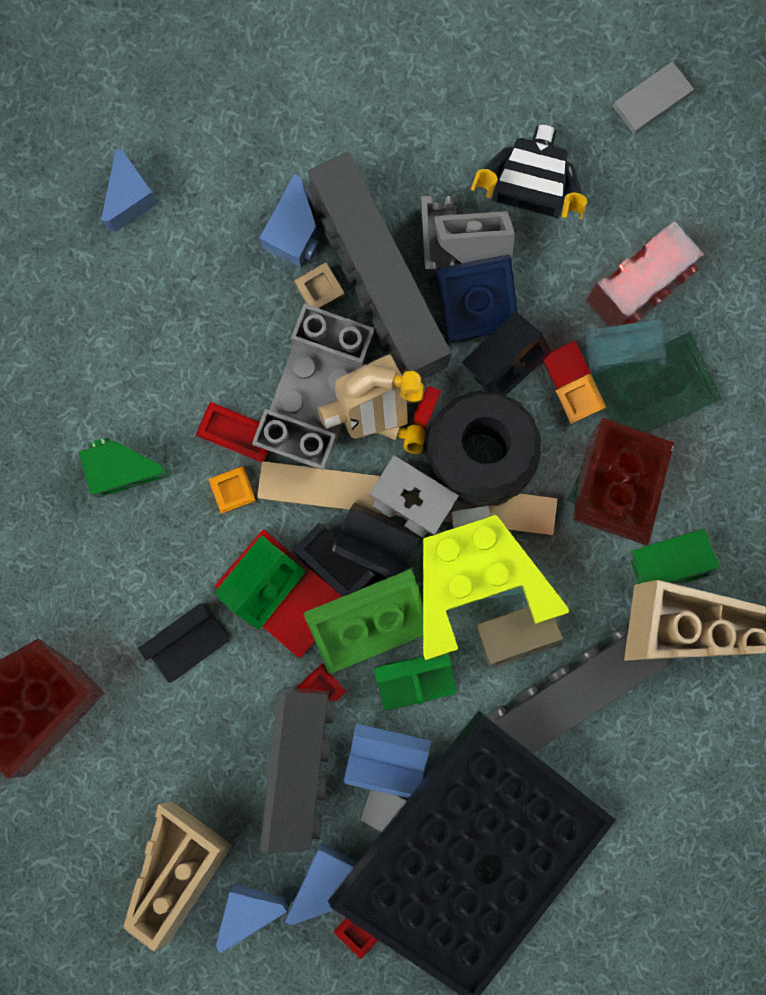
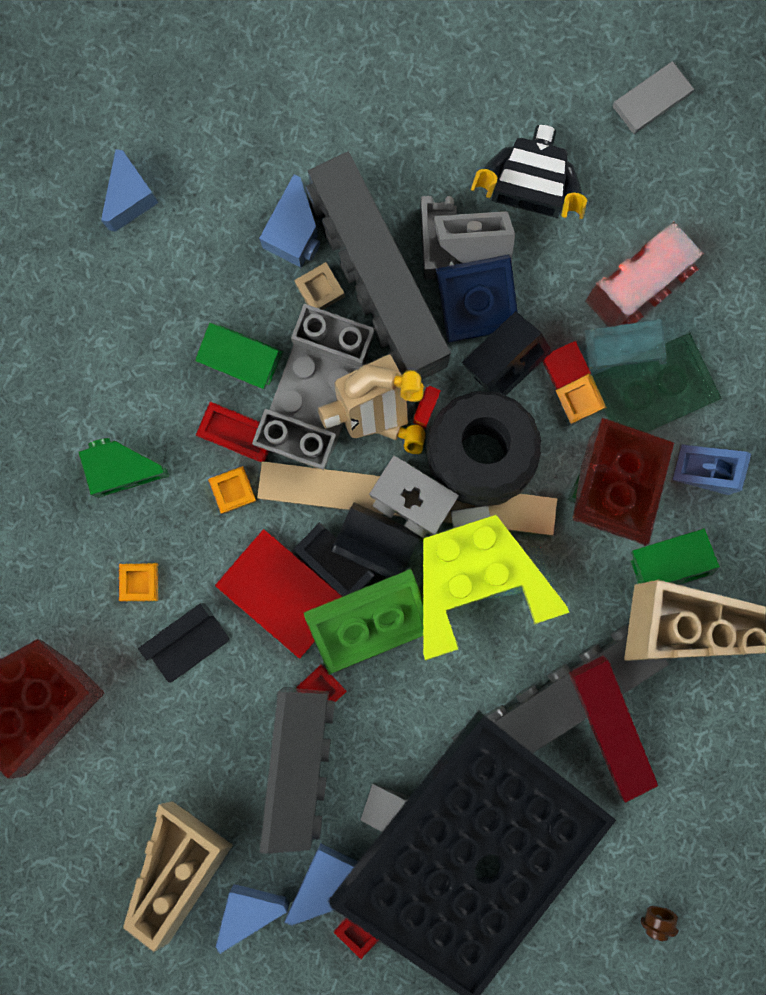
green panel [215,536,306,630] -> none
medium blue panel [344,724,431,798] -> none
green panel [373,653,456,710] -> none
dark tan hinge [476,607,563,669] -> none
none -> light orange tile [119,563,158,601]
none -> green hinge [195,322,284,389]
none -> dark red tile [569,655,658,803]
none -> reddish brown plate [640,906,679,941]
none -> medium blue slope [673,445,751,495]

